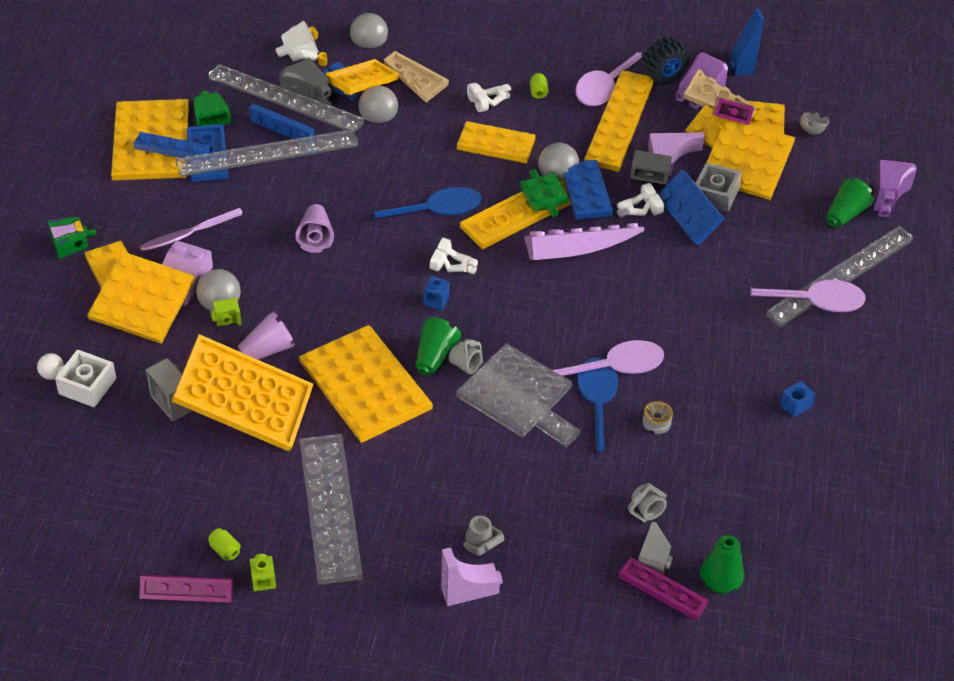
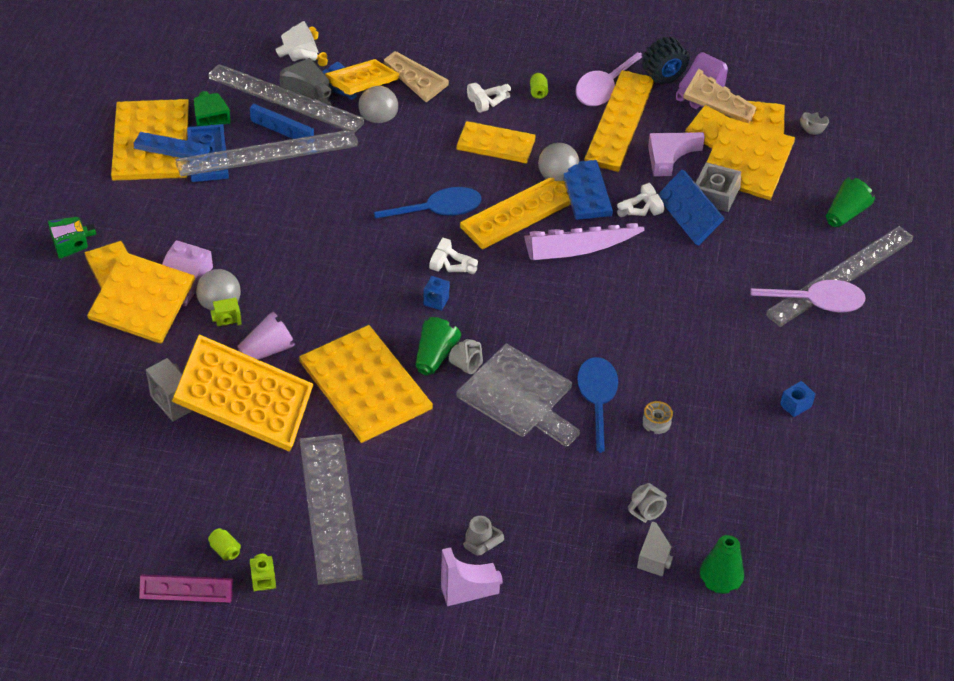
white brick [37,349,116,408] -> none
lavender piece [140,208,243,250] -> none
lavender cone [296,204,334,253] -> none
light grey piece [350,13,388,48] -> none
green plate [520,169,568,217] -> none
lavender piece [552,340,664,378] -> none
magenta plate [619,557,709,621] -> none
dark grey slope [630,150,672,185] -> none
magenta brick [712,96,754,125] -> none
blue wedge [728,8,765,76] -> none
medium lavender hips [873,160,917,217] -> none

